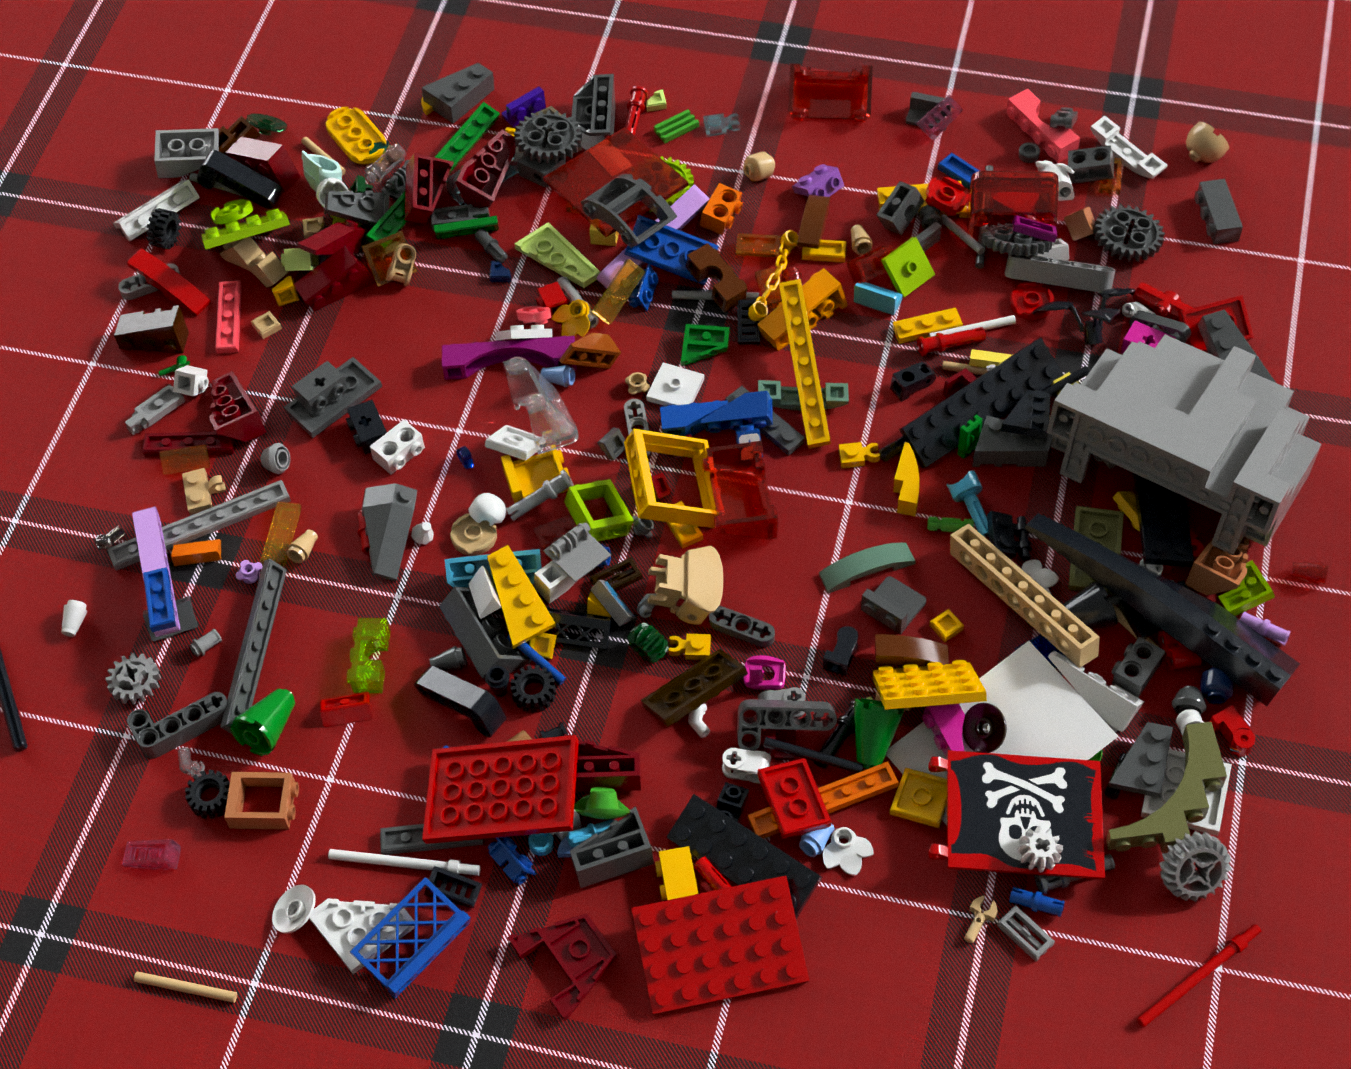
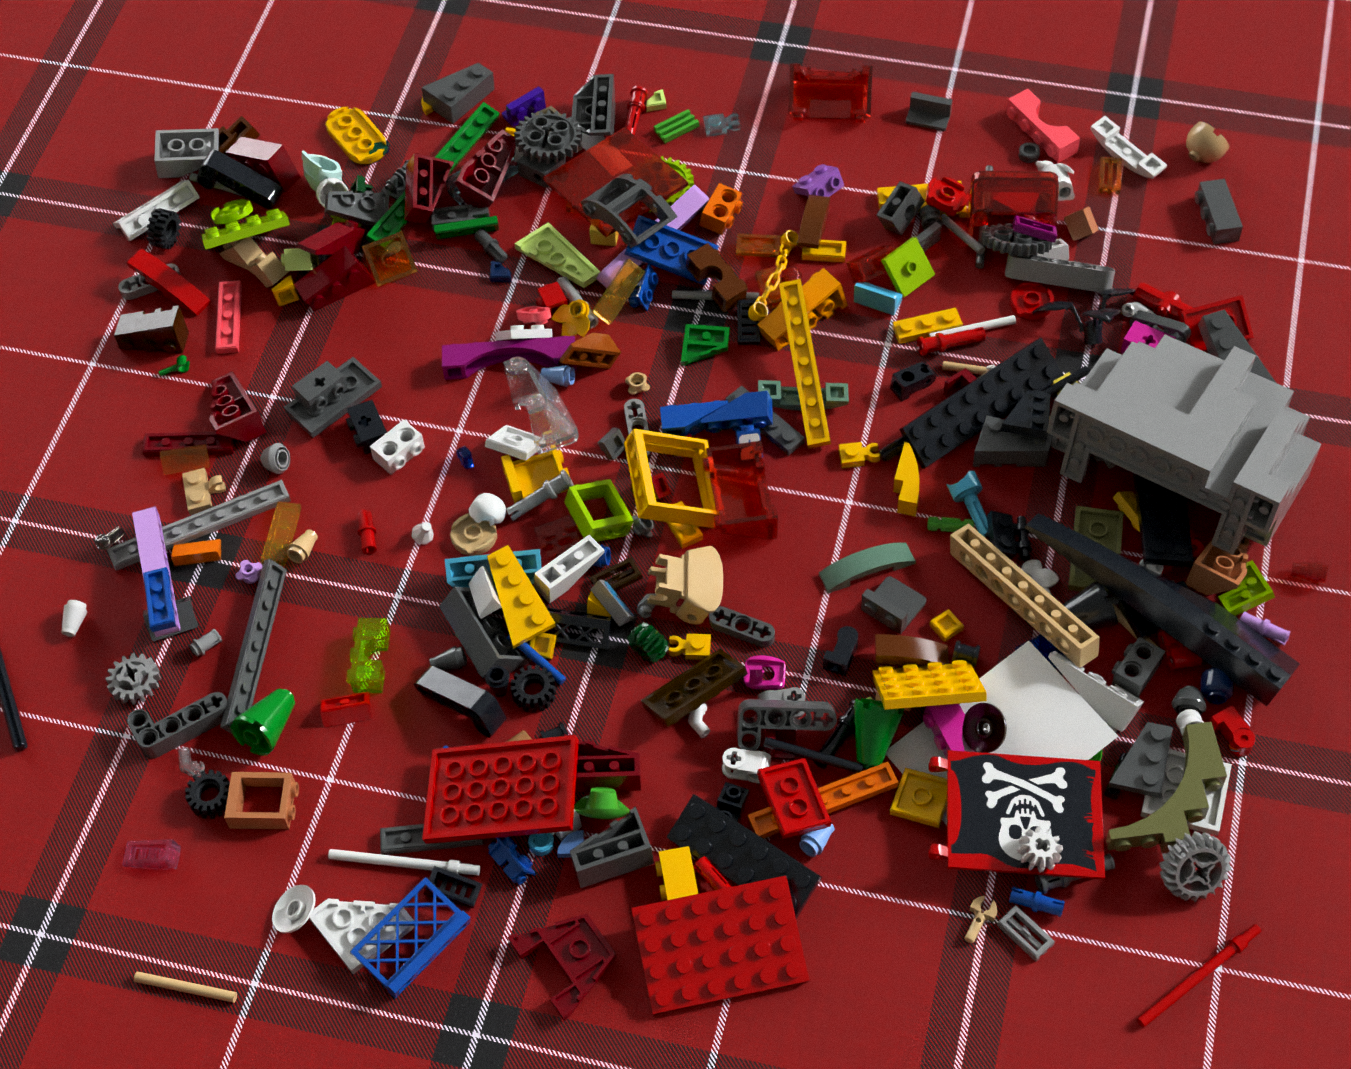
light grey hinge [125,385,185,435] -> none
white brick [173,365,209,396] -> none
clear green dish [246,114,287,135] -> none
tan tile [251,311,282,339] -> none
tan bar [301,137,346,176] -> none
tan tile [302,217,325,239] -> none
dark grey wedge [361,483,417,581] -> none
clear piece [365,143,406,184] -> none
tan piece [386,243,416,287] -> none
light grey hinge [544,522,611,583] -> none
medium azure axle [566,819,615,847] -> none
white plate [646,363,704,406] -> none
tan head [743,152,775,181] -> none
white plate [823,827,874,876] -> none
tan cone [851,225,873,255] -> none
clear pink slope [916,95,963,140] -> none
blue tile [938,152,984,190] -> none
green tile [957,414,982,459] -> none
light yellow tile [969,349,1012,368] -> none
dark grey plate [1050,107,1078,129] -> none
dark grey brick [1068,145,1114,184] -> none
dark grey gear [1093,204,1165,262] -> none
none -> black bush [952,640,981,667]

